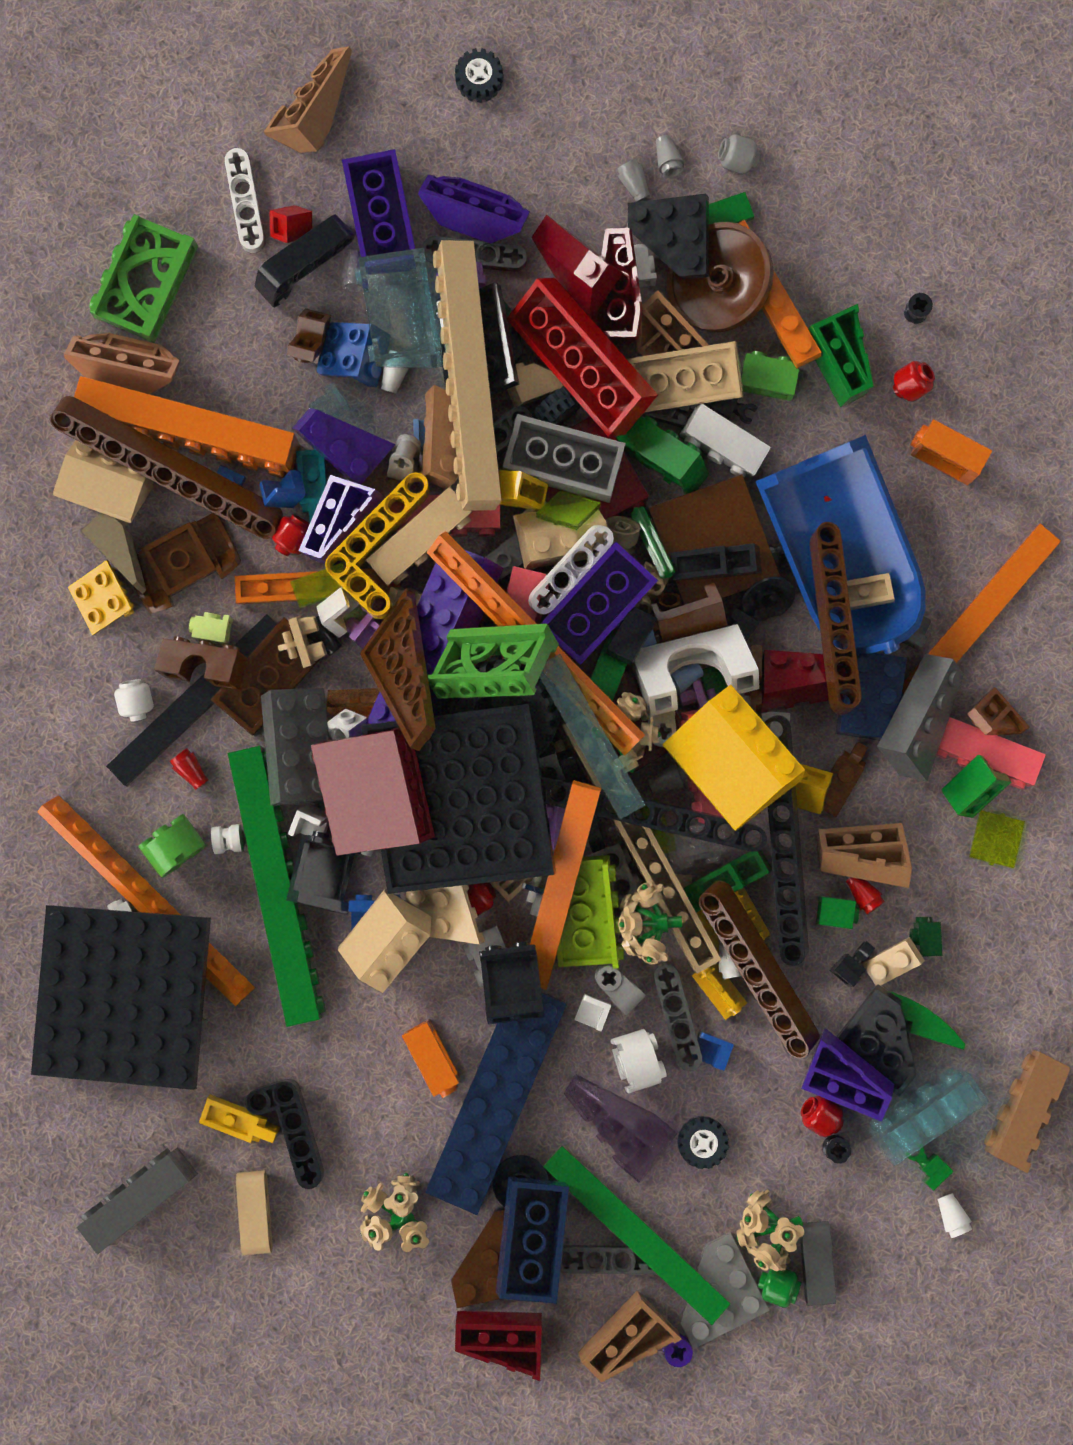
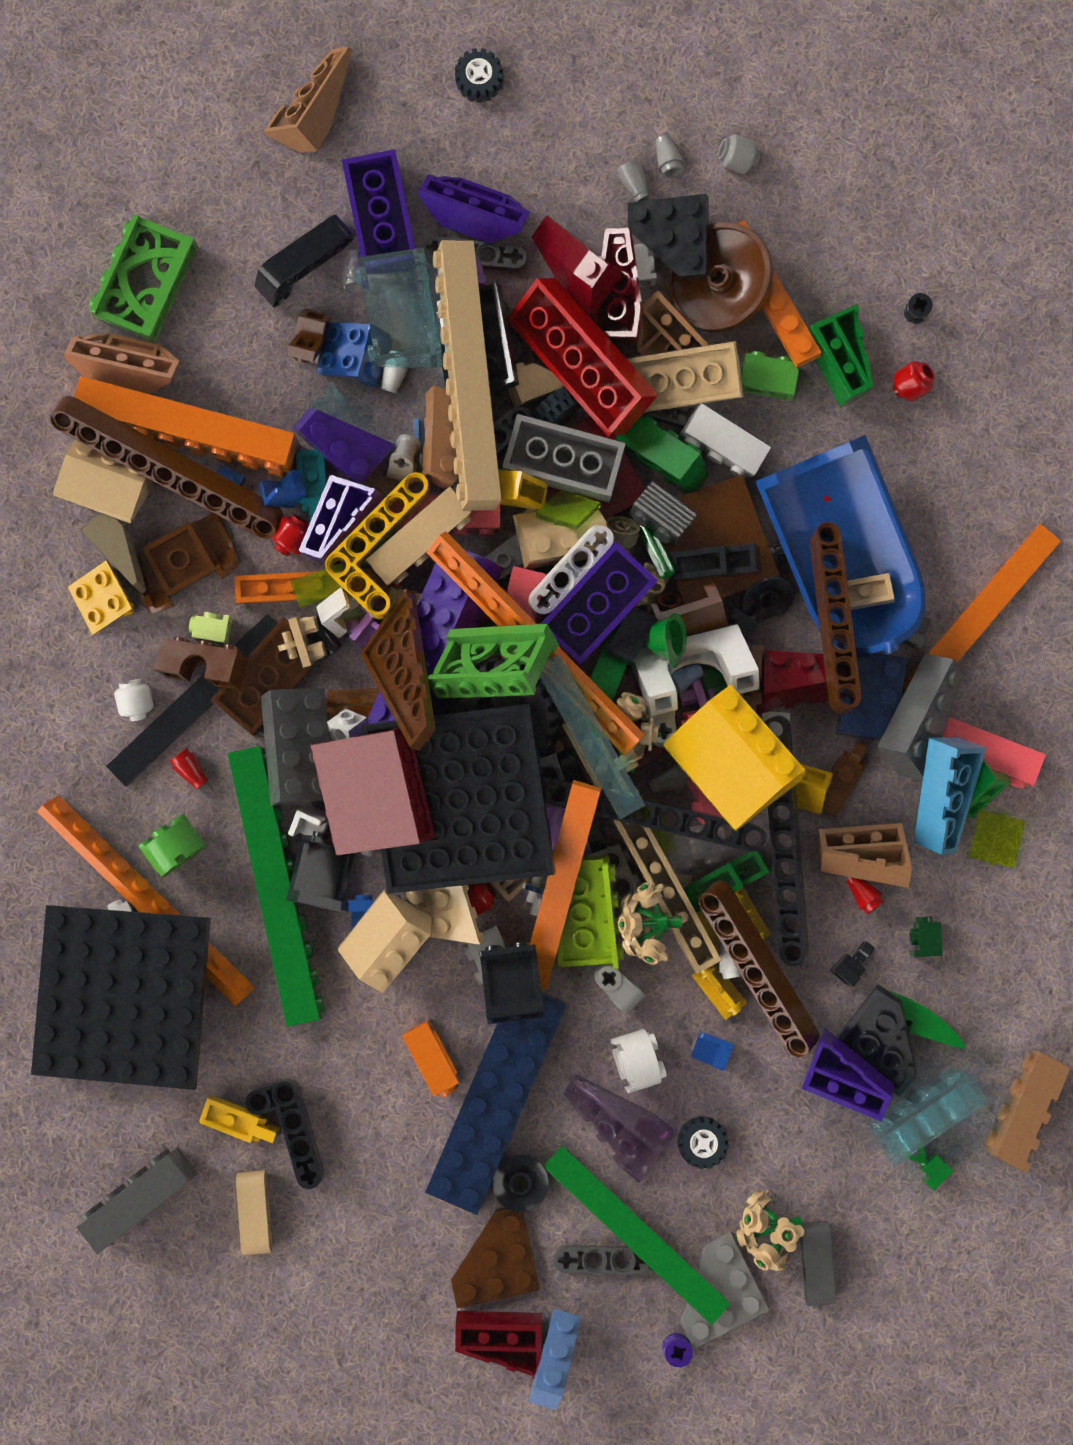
white wheel [211,824,244,854] -> none
white beam [225,148,265,253] -> none
red panel [270,205,312,243] -> none
tan plant [360,1173,429,1252] -> none
dark blue brick [496,1177,569,1304] -> none
white panel [574,993,611,1031] -> none
medium nougat wedge [578,1291,682,1382] -> none
dark grey beam [654,964,702,1071] -> none
green tile [709,192,754,224] -> none
black piece [710,398,758,424] -> none
green head [758,1269,802,1308] -> none
red head [801,1095,844,1137] -> none
green brick [816,897,859,929] -> none
black bush [822,1135,851,1164] -> none
tan plate [862,937,925,986] -> none
orange window [910,419,992,486] -> none
white cone [937,1193,972,1238] -> none
dark orange wing [967,687,1030,735] -> none
none -> medium blue arch [528,1309,581,1410]
none -> dark grey brick [630,481,697,546]
none -> green piece [647,613,687,668]
none -> dark azure wedge [914,737,987,855]

